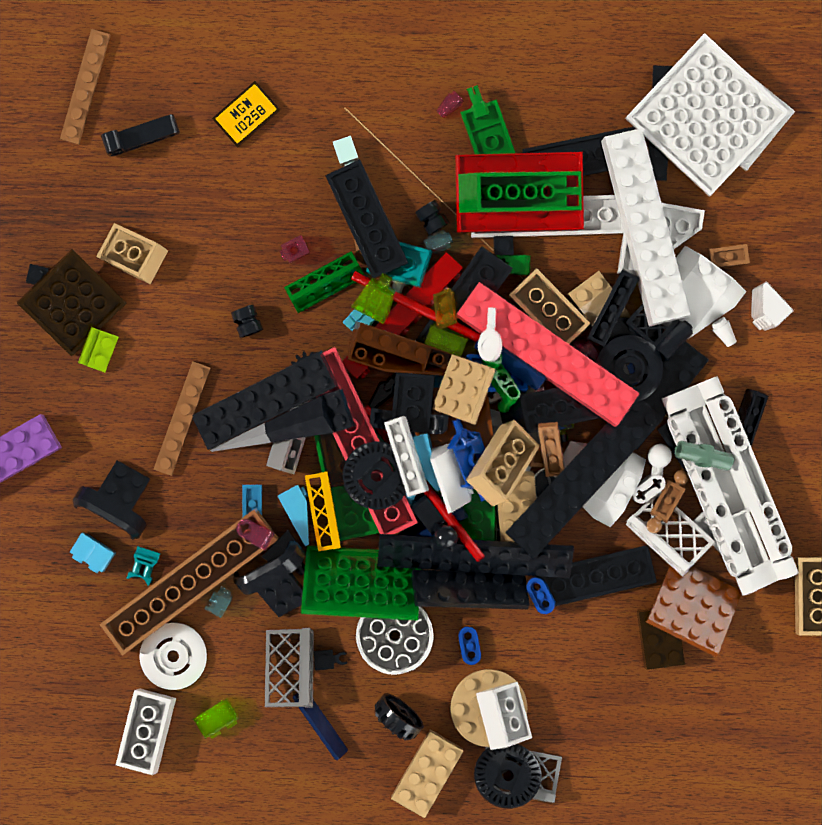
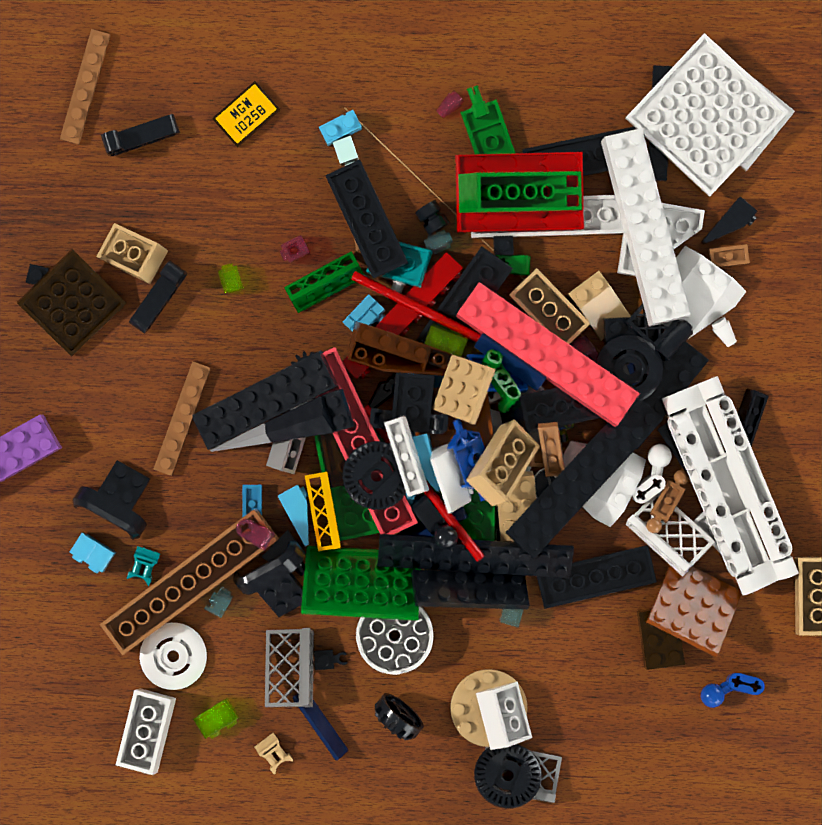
lime plate [78,327,118,372] -> none
black wheel [231,304,263,338] -> none
clear neon green torso [351,274,396,324] -> none
tan brick [391,729,463,818] -> none
clear yellow plate [433,288,457,330] -> none
blue plate [458,626,481,665] -> none
white piece [478,308,502,362] -> none
blue plate [527,577,556,614] -> none
black slope [587,269,640,347] -> none
sand green piece [675,440,734,471] -> none
white slope [751,282,793,331] -> none
none -> black beam [129,260,187,334]
none -> clear neon green brick [218,264,244,294]
none -> tan piece [254,732,293,775]
none -> medium azure brick [319,110,362,146]
none -> clear light blue brick [499,609,524,627]
none -> black slope [701,197,758,244]
none -> blue beam [701,673,765,708]

